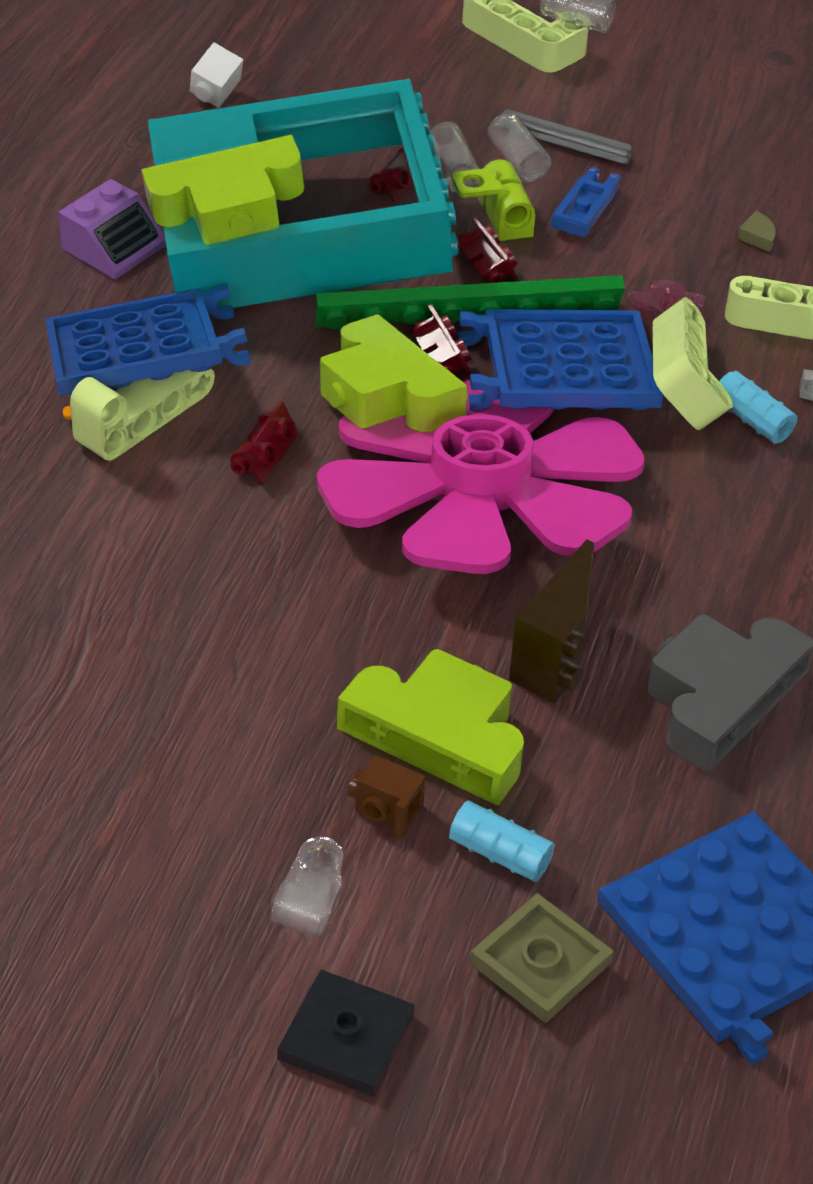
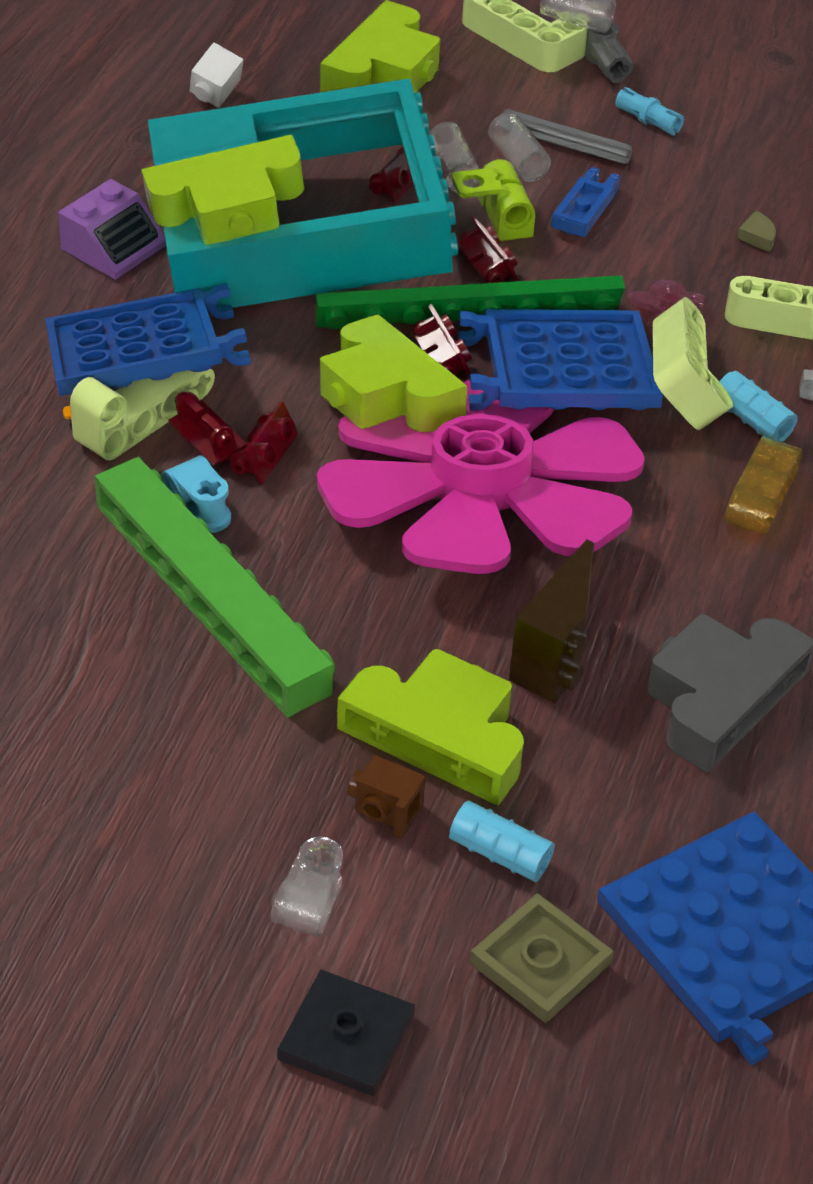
none -> bright green brick [95,456,335,718]
none -> medium azure piece [161,455,231,533]
none -> dark red hinge [168,391,248,467]
none -> lime brick [320,0,440,93]
none -> dark grey piece [585,20,633,83]
none -> medium azure pin [615,87,684,136]
none -> clear yellow beam [724,436,803,536]

